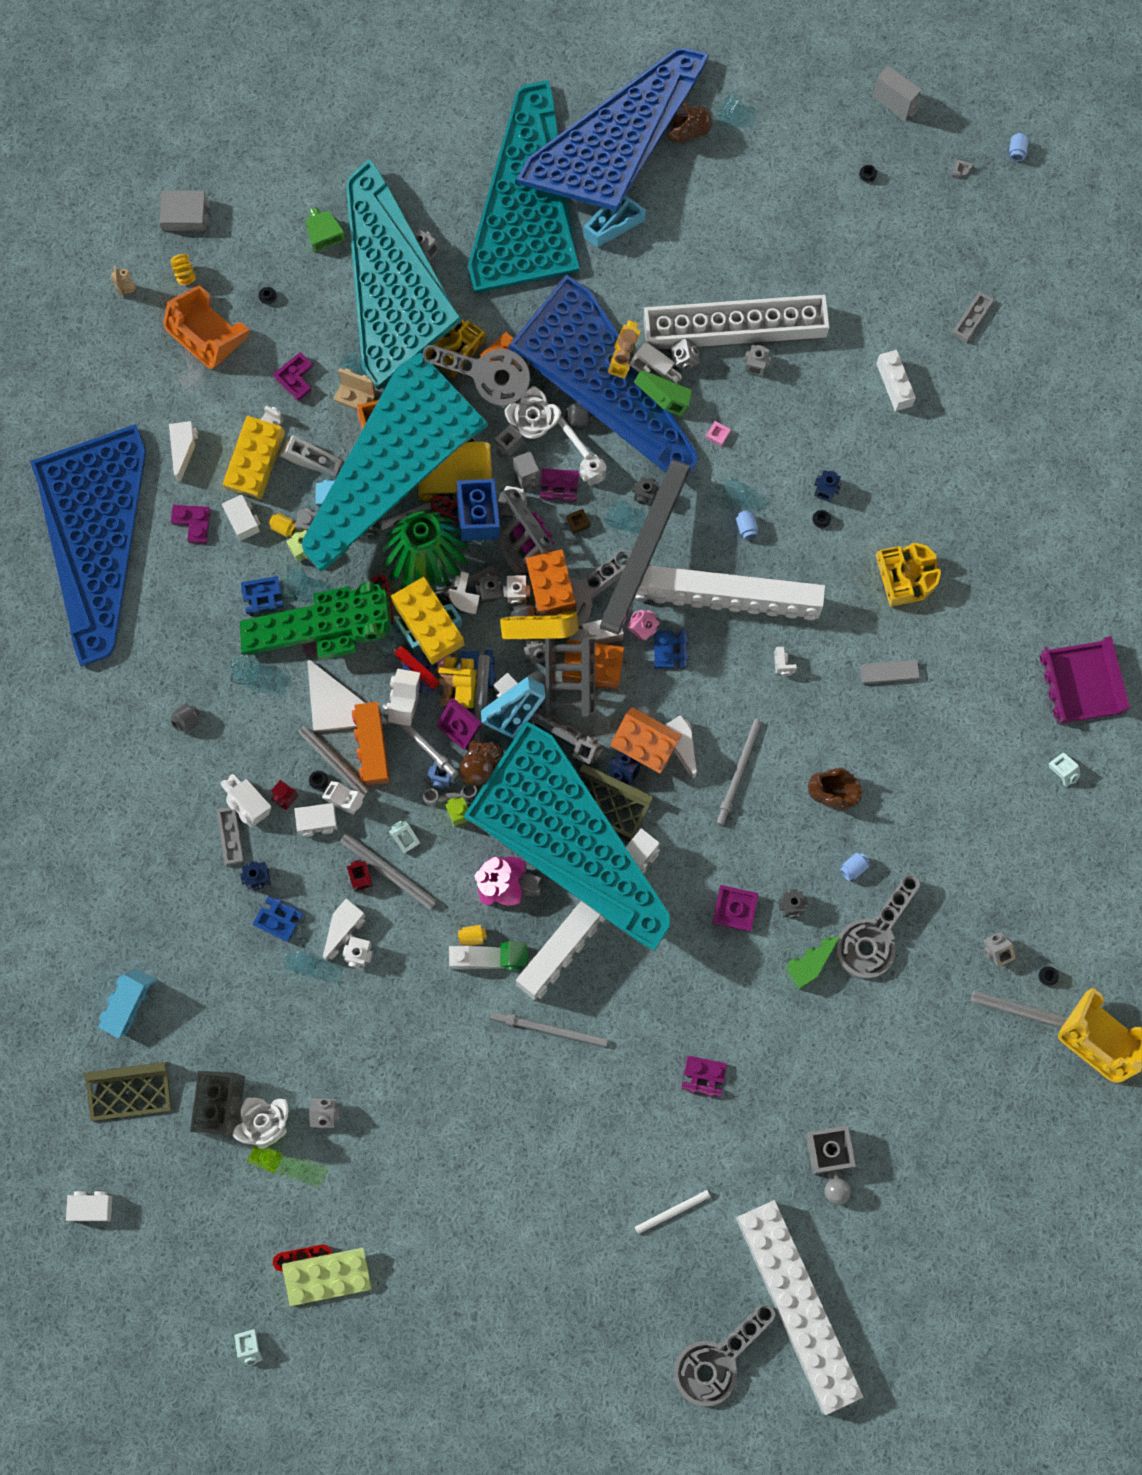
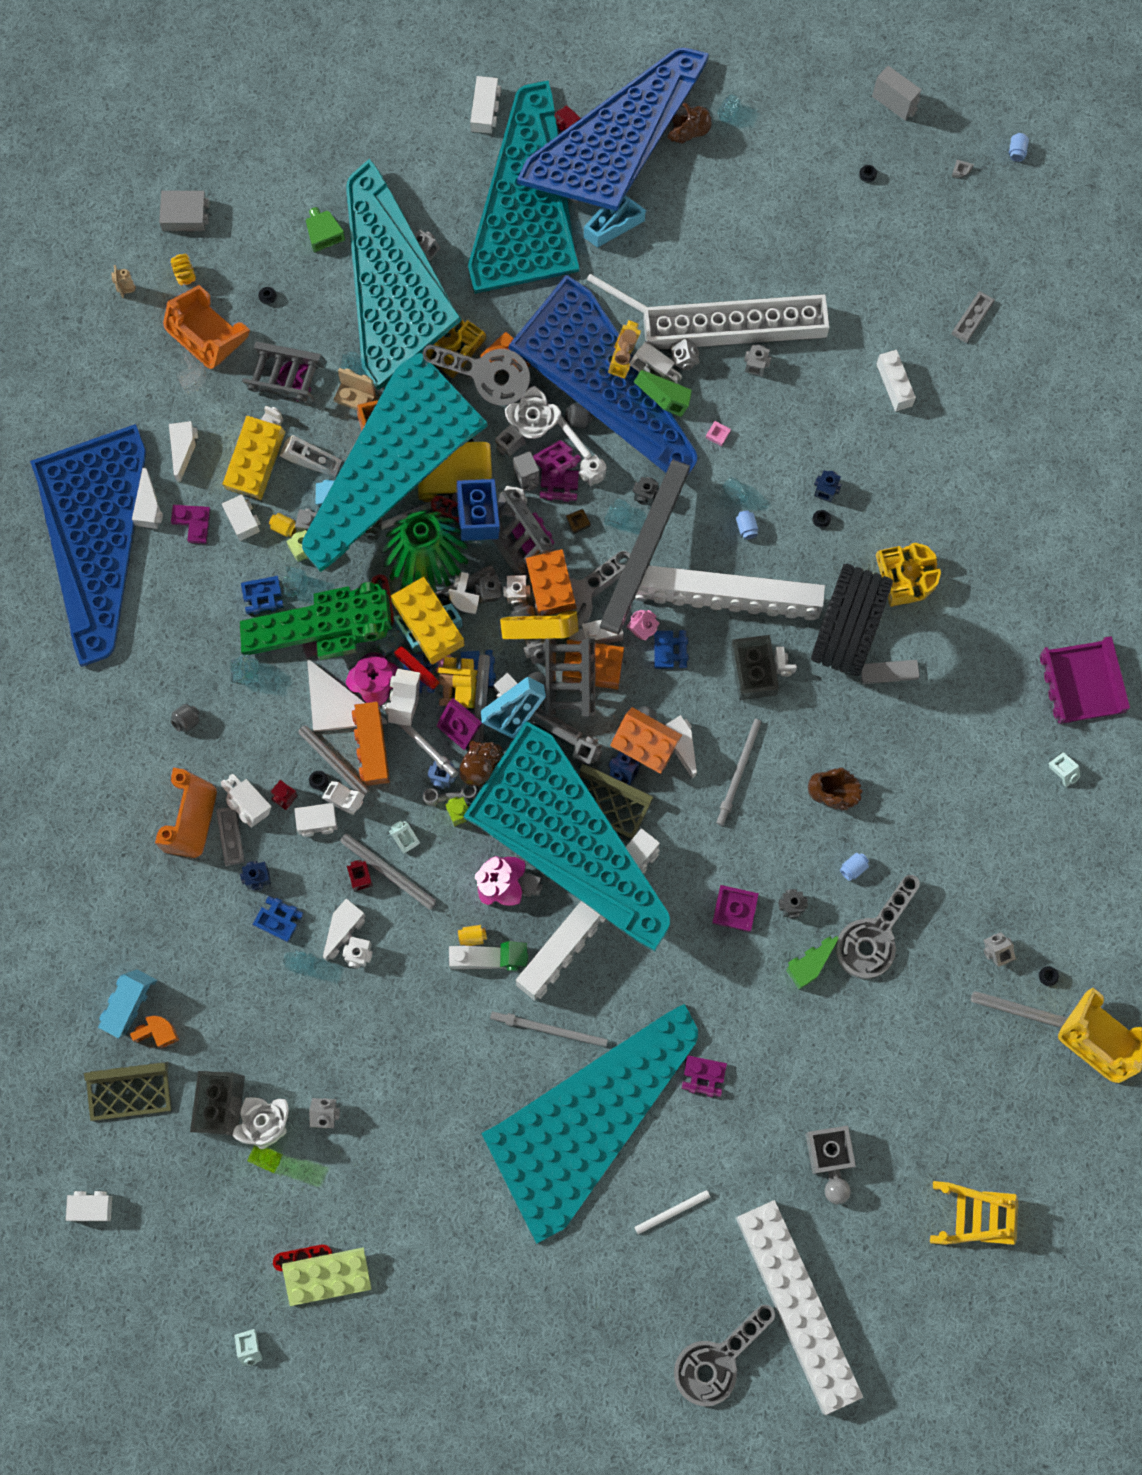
none -> orange brick [130,1016,179,1049]
none -> white slope [132,468,163,529]
none -> orange windscreen [155,767,217,858]
none -> dark grey fence [242,341,327,402]
none -> dark pink brick [346,652,399,706]
none -> white brick [470,76,501,134]
none -> teal wing [481,1004,698,1244]
none -> magenta plate [533,440,581,478]
none -> dark red brick [554,105,581,131]
none -> white bar [587,274,646,313]
none -> clear smoke brick [730,635,779,700]
none -> black tyre [811,564,893,676]
none -> yellow hand [930,1181,1018,1245]

